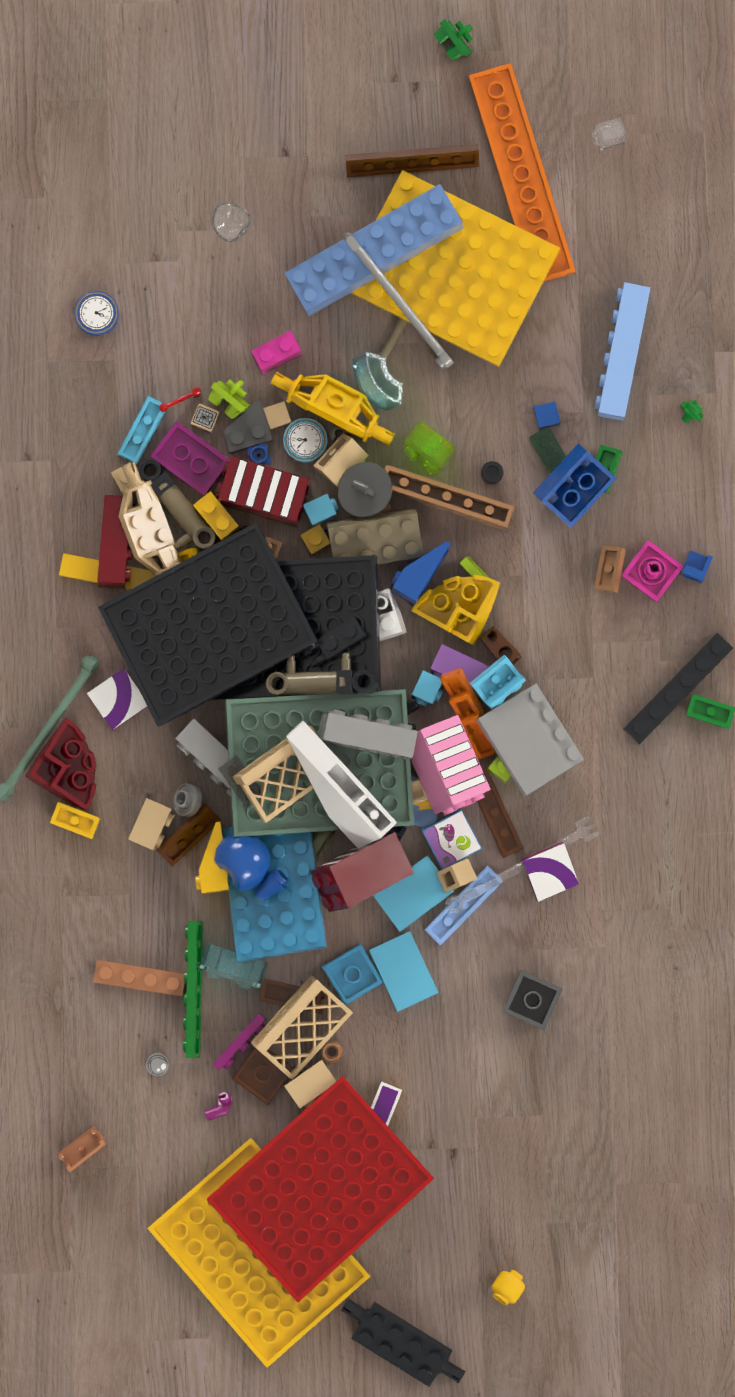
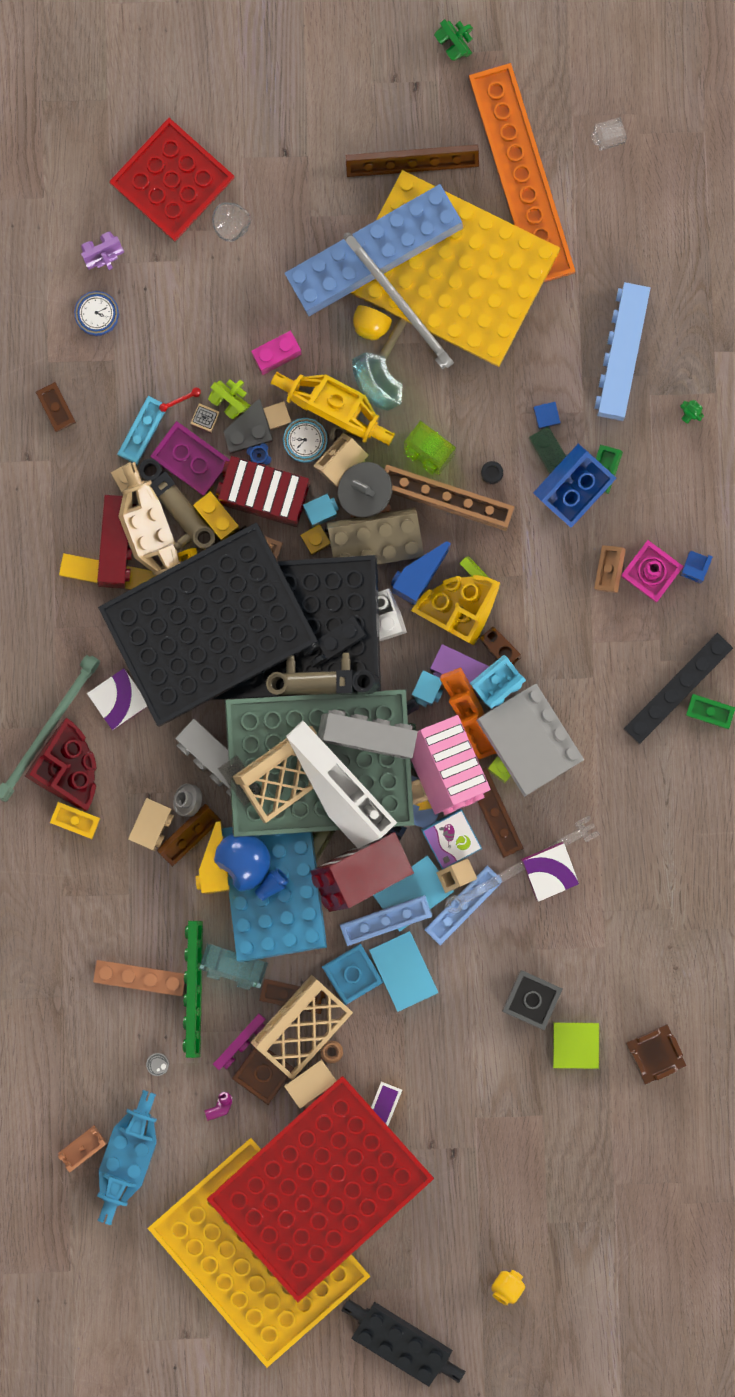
none -> reddish brown plate [36,382,76,432]
none -> medium lavender hips [81,232,124,270]
none -> dark azure plate [97,1090,157,1225]
none -> red plate [109,118,235,242]
none -> light blue tile [340,895,432,946]
none -> yellow helmet [353,305,392,340]
none -> lime tile [553,1022,599,1069]
none -> reddish brown panel [626,1024,686,1085]

